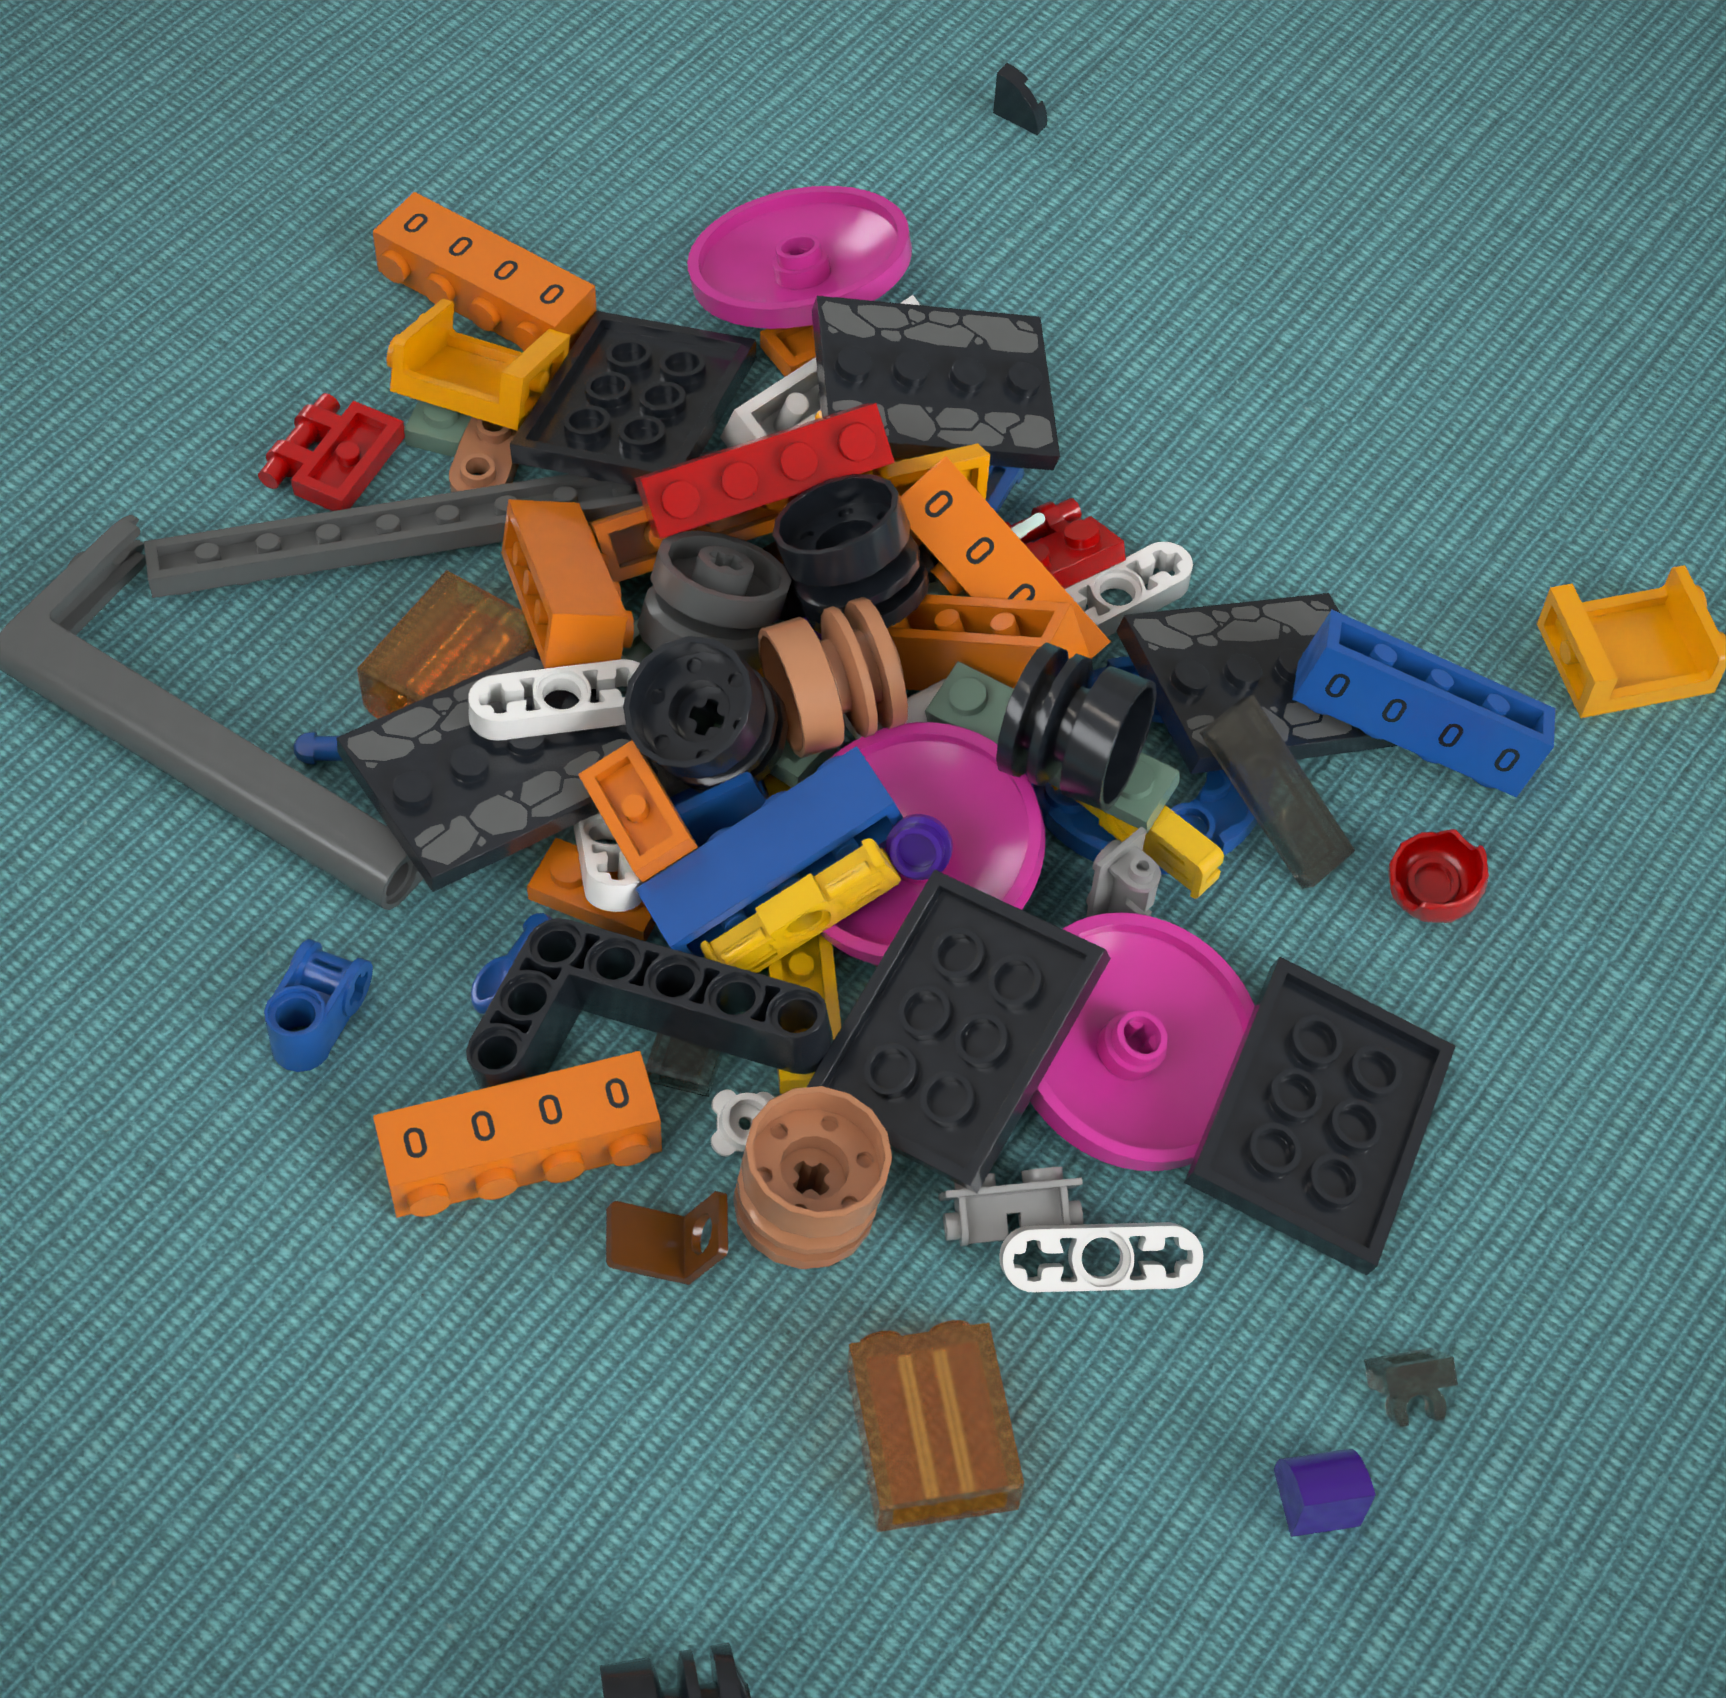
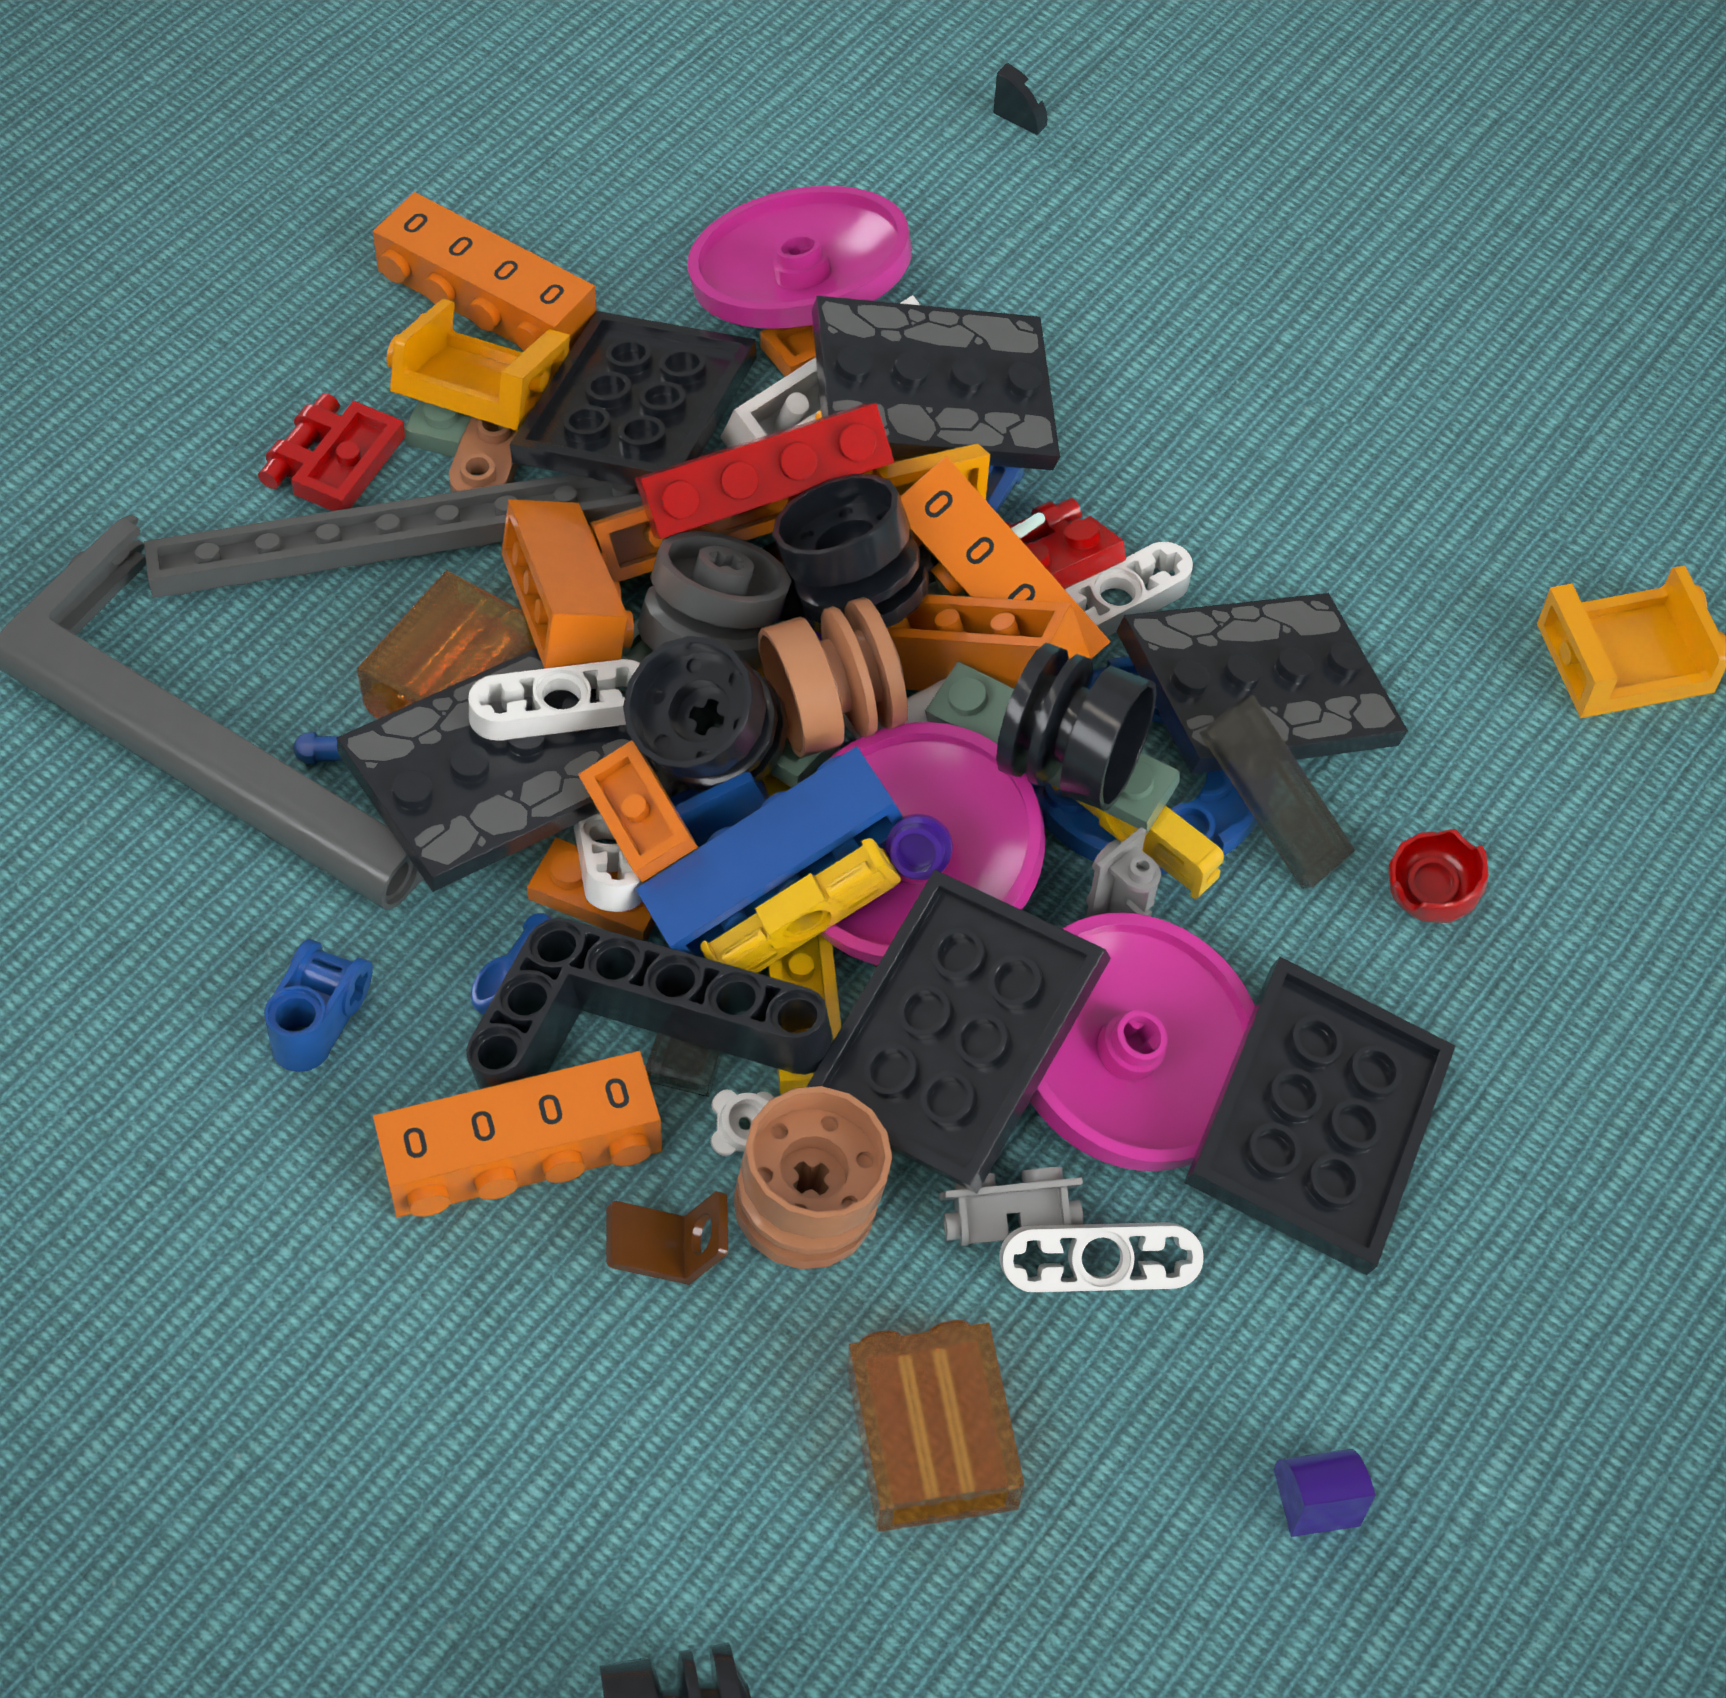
blue brick [1292,609,1556,797] -> none
clear smoke tile [1364,1348,1458,1427] -> none

